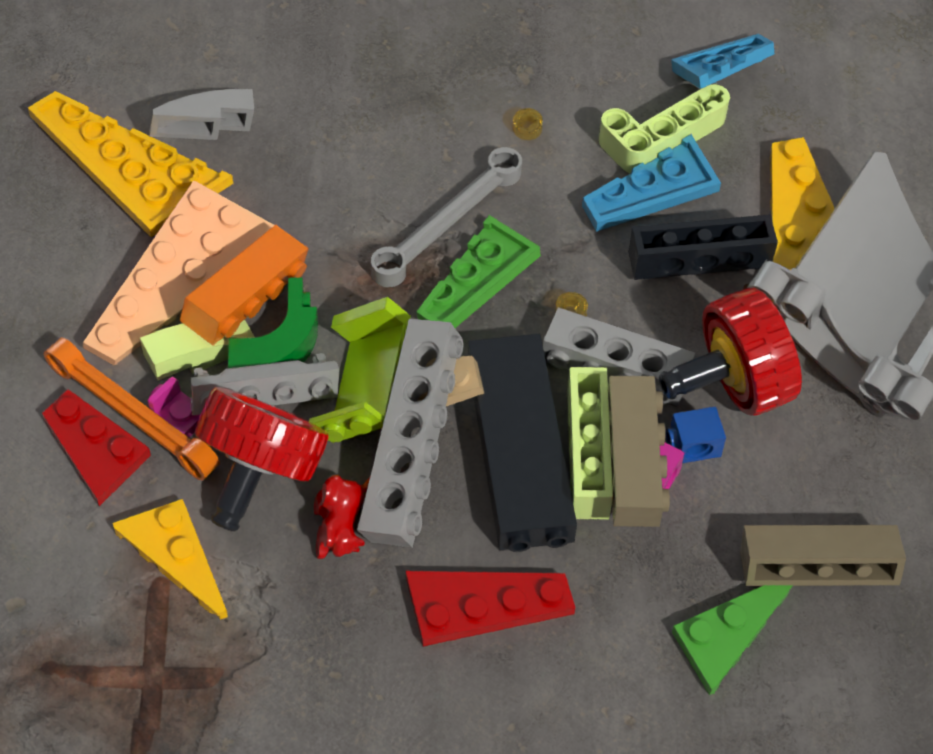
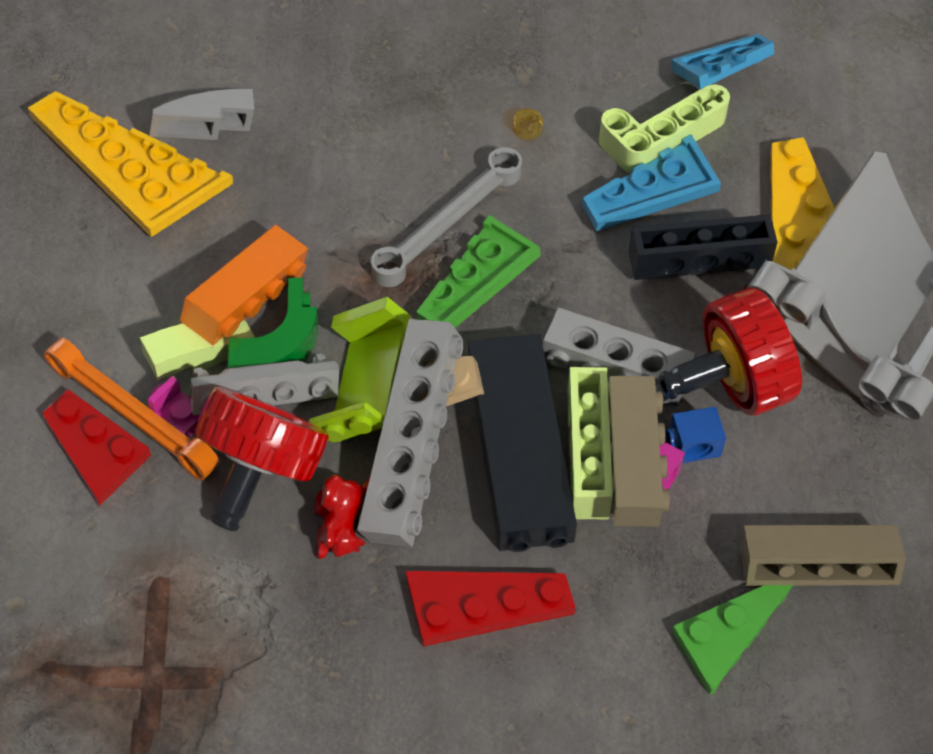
light nougat wing [83,180,274,366] -> none
yellow wing [112,499,228,620] -> none
clear yellow bush [555,292,588,317] -> none

